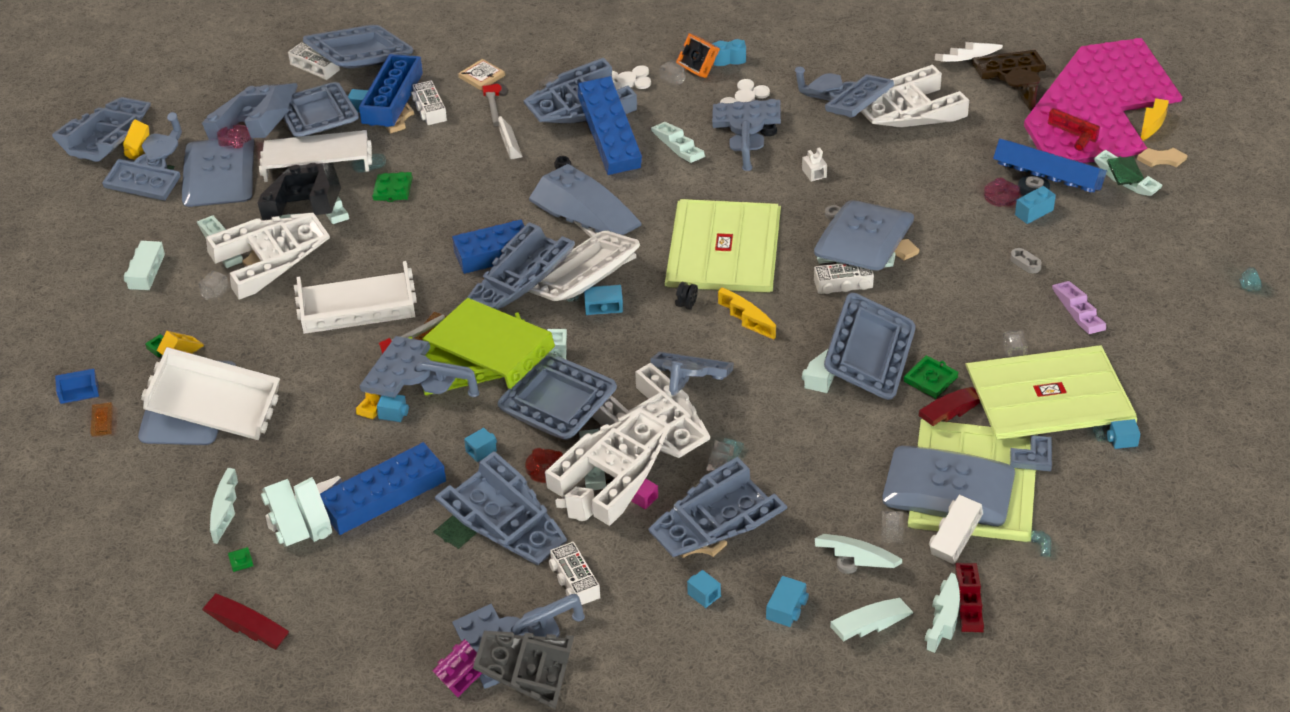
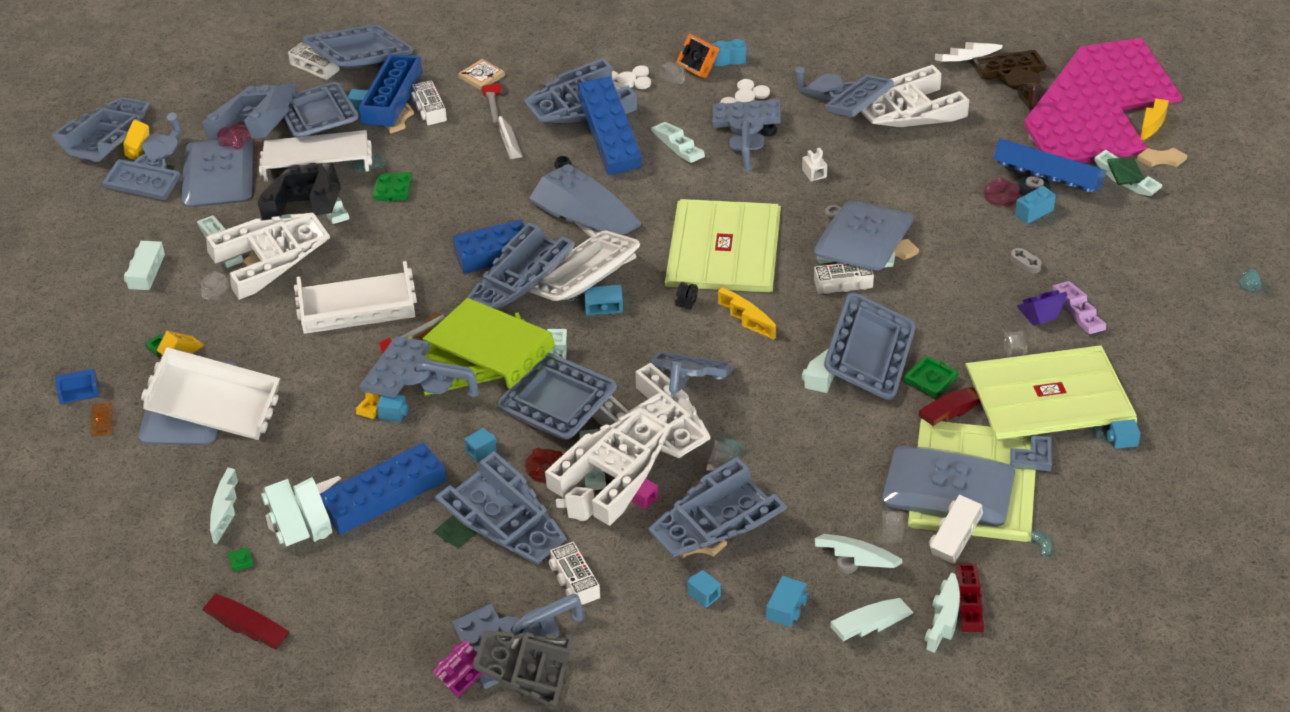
clear red piece [1048,108,1100,151] -> none
none -> dark purple slope [1017,290,1067,325]

